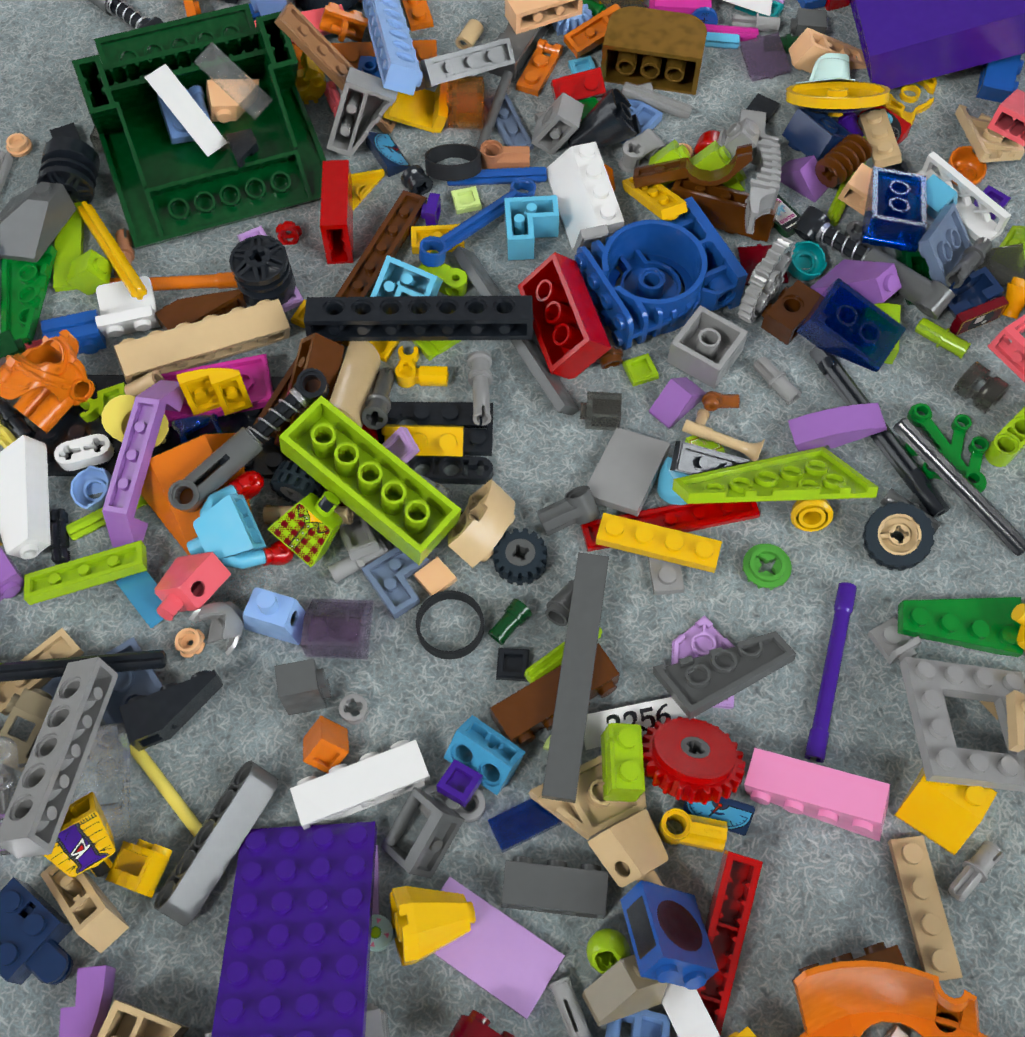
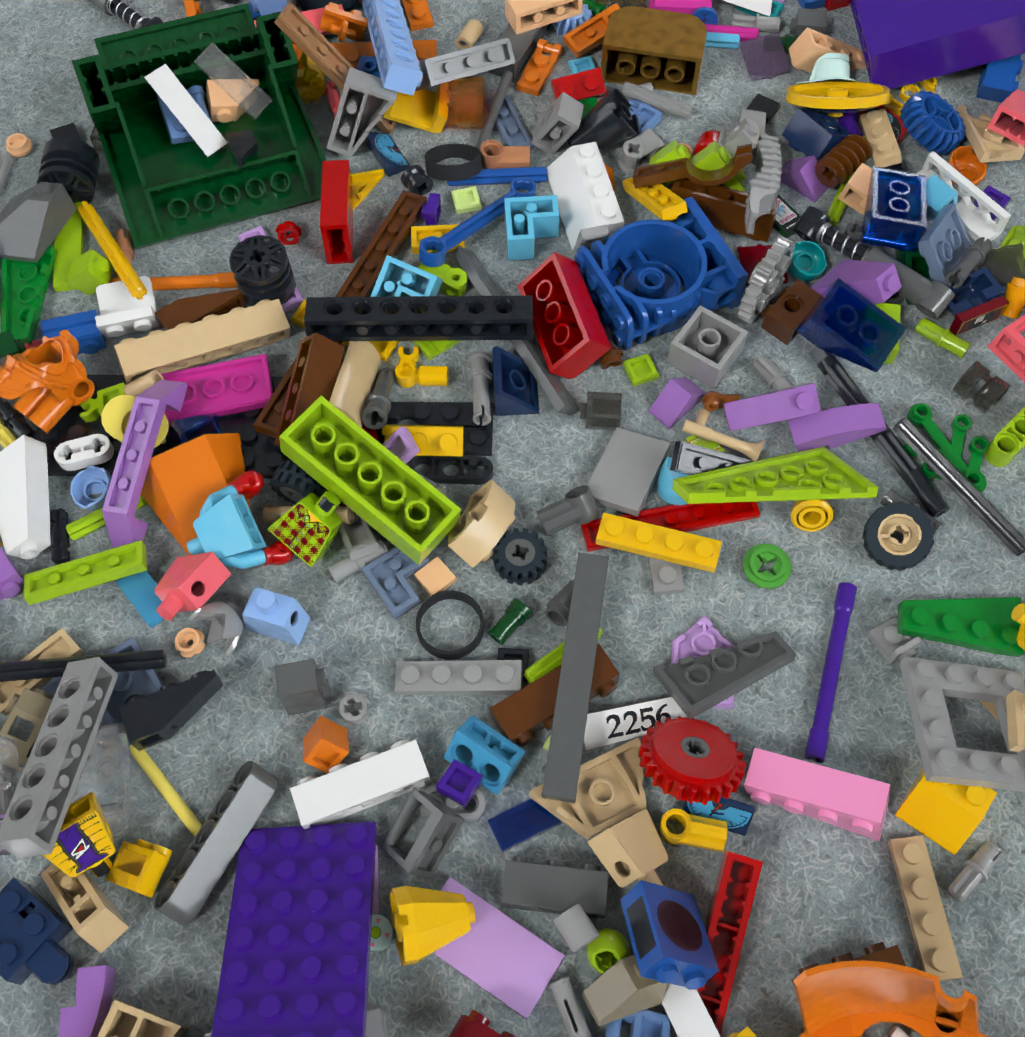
piece [168,368,329,513] -> none
yellow slope [176,368,253,416] -> none
clear purple slope [301,598,374,659] -> none
lime brick [601,723,645,802] -> none
none -> light grey plate [394,660,523,695]
none -> dark blue slope [492,346,539,416]
none -> light grey piece [553,903,600,953]
none -> medium lavender slope [723,383,821,431]
none -> blue gear [900,90,966,155]

